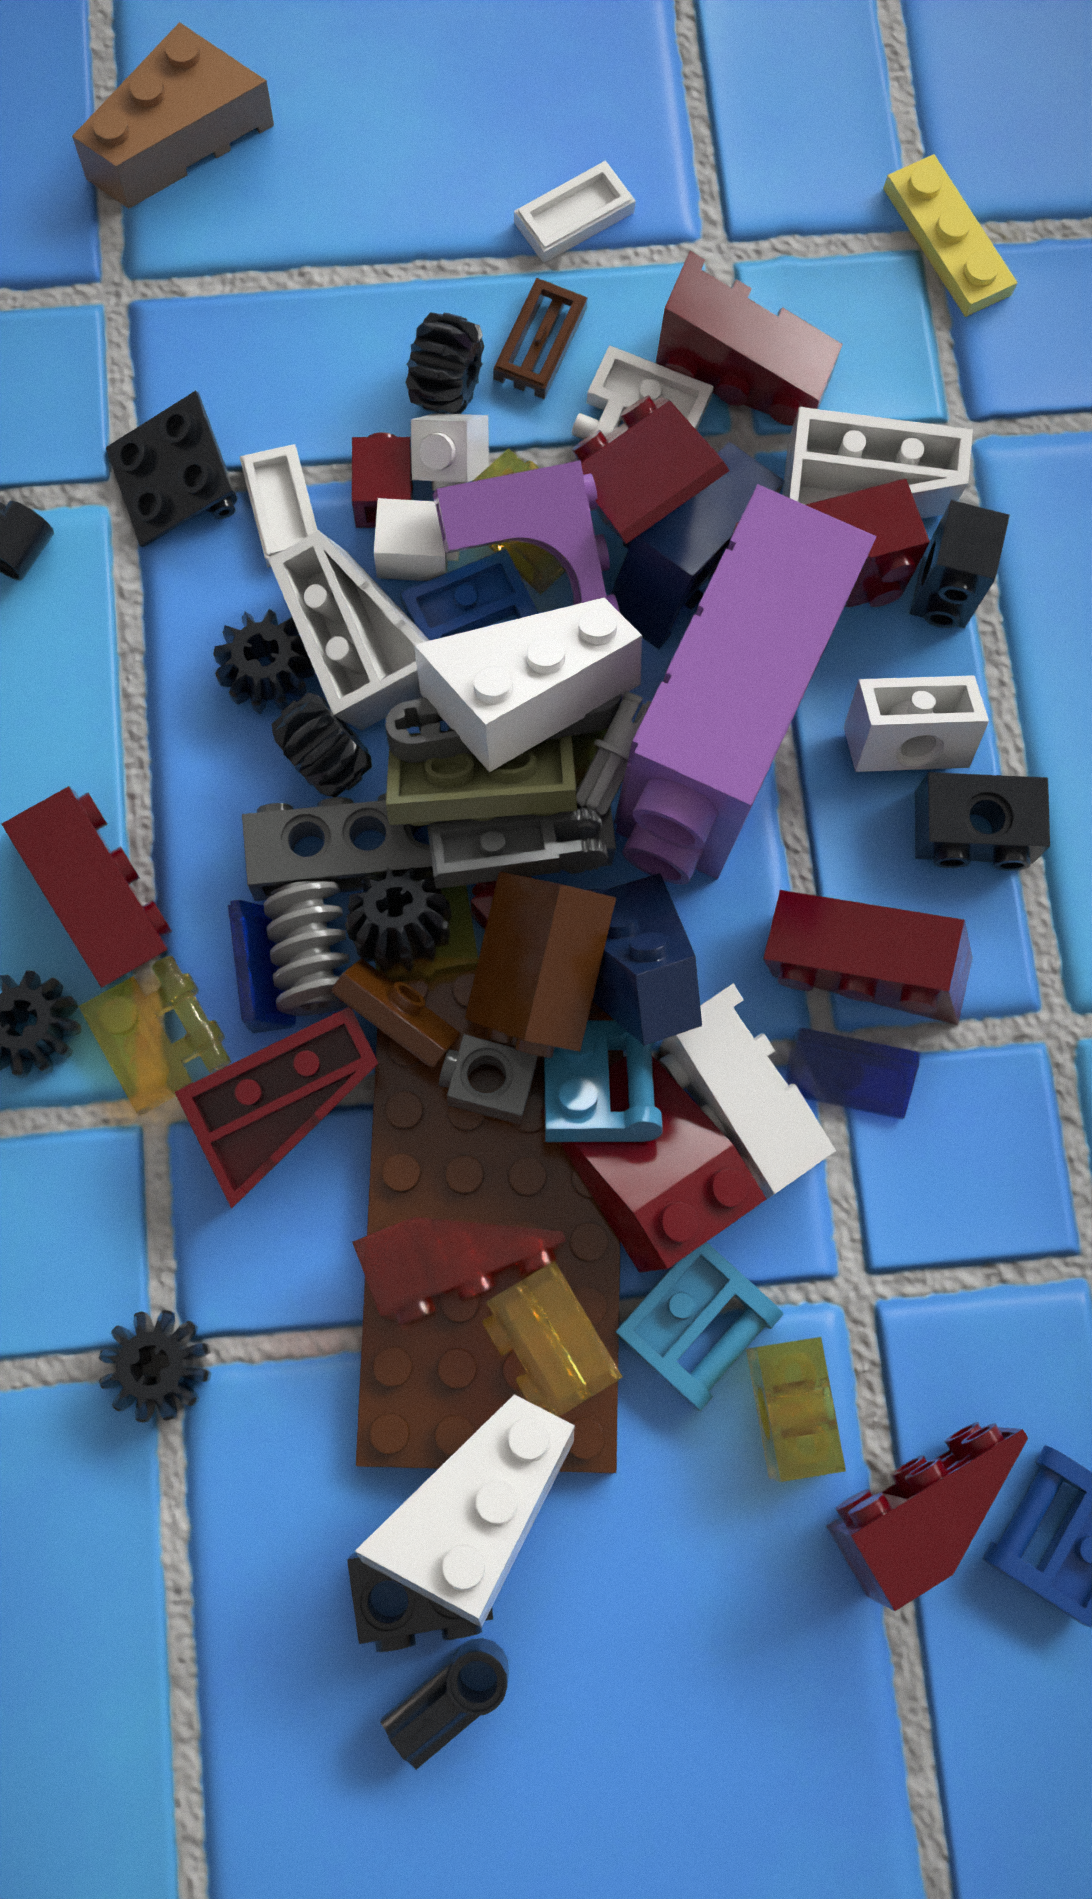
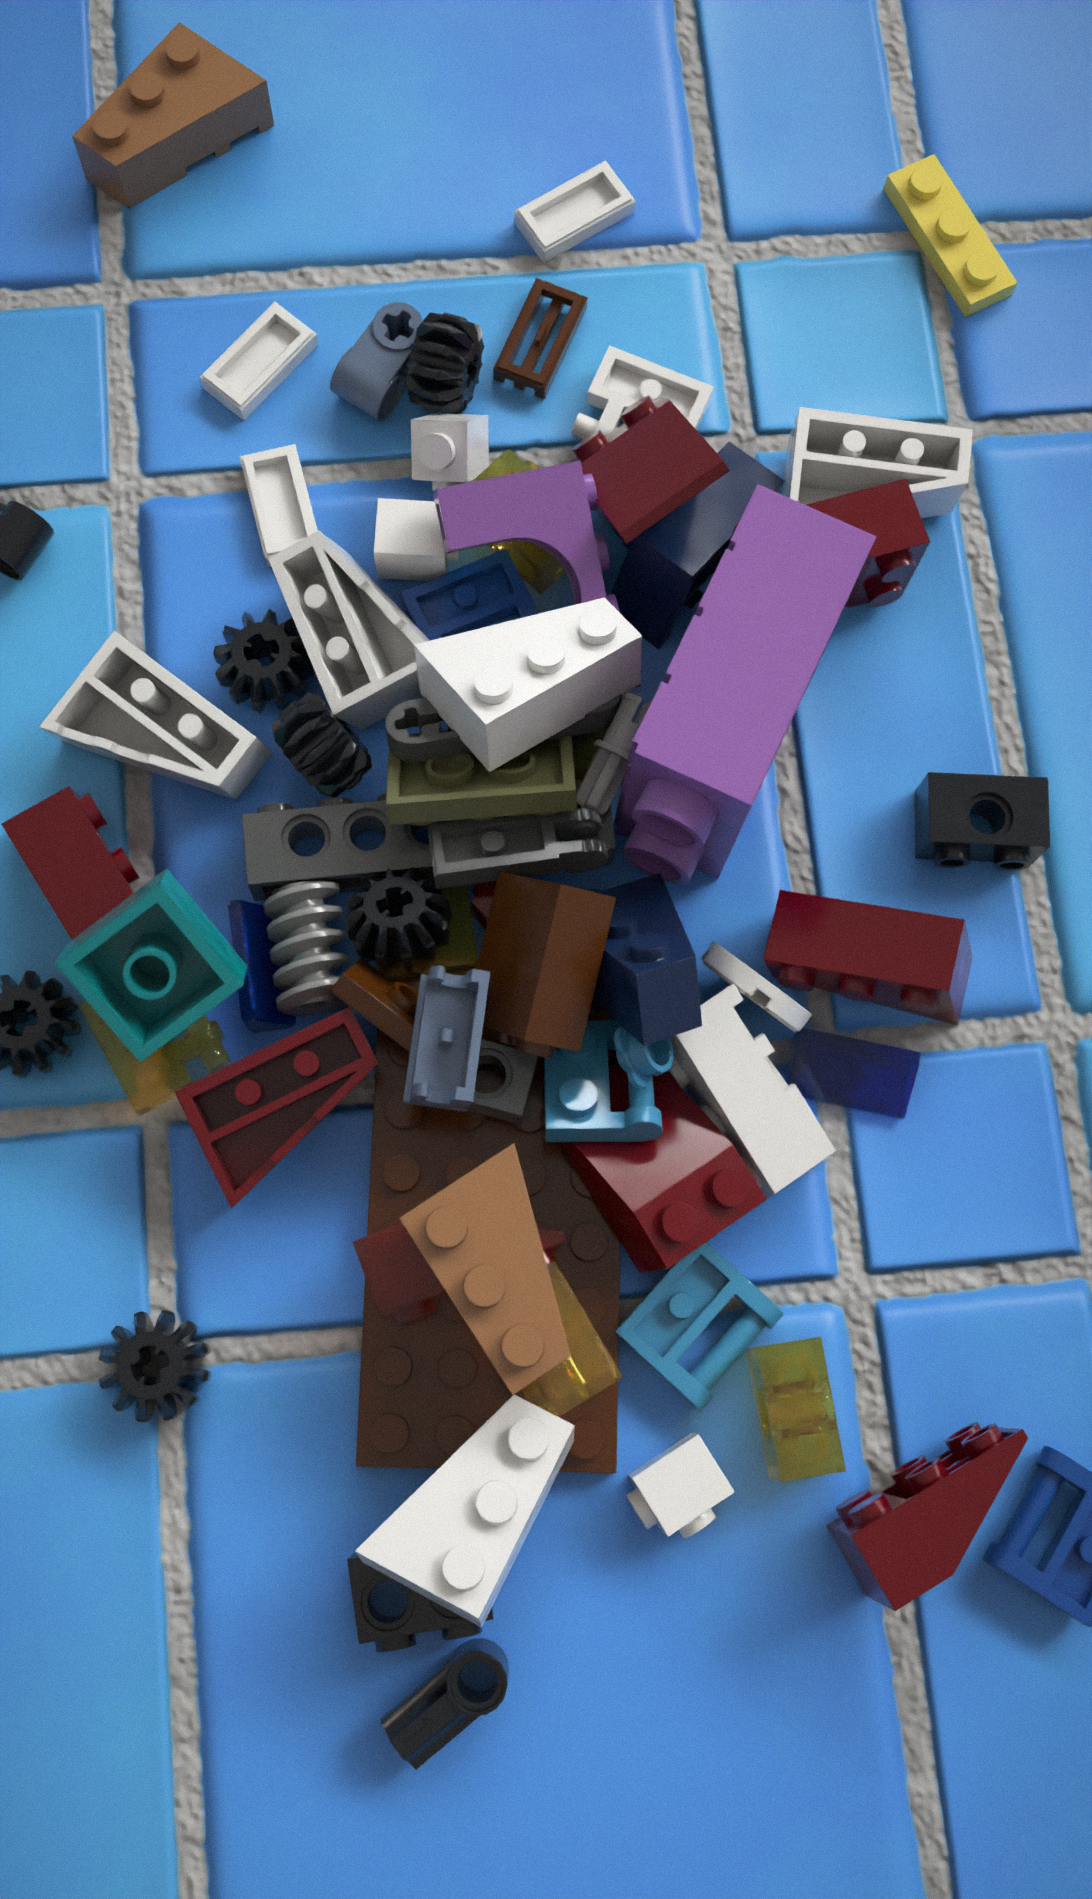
black hinge [106,391,237,547] -> none
dark red brick [352,432,413,528] -> none
wedge [656,251,843,426] -> none
white brick [844,676,989,772] -> none
black brick [909,500,1010,628] -> none
none -> white wedge [39,630,272,800]
none -> teal brick [55,868,247,1063]
none -> white tile [199,301,319,421]
none -> sand blue piece [330,302,423,421]
none -> medium nougat wedge [399,1143,571,1395]
none -> sand blue hinge [403,965,490,1112]
none -> dark azure plate [614,1027,674,1088]
none -> white brick [626,1433,735,1539]
none -> white tile [701,941,812,1032]

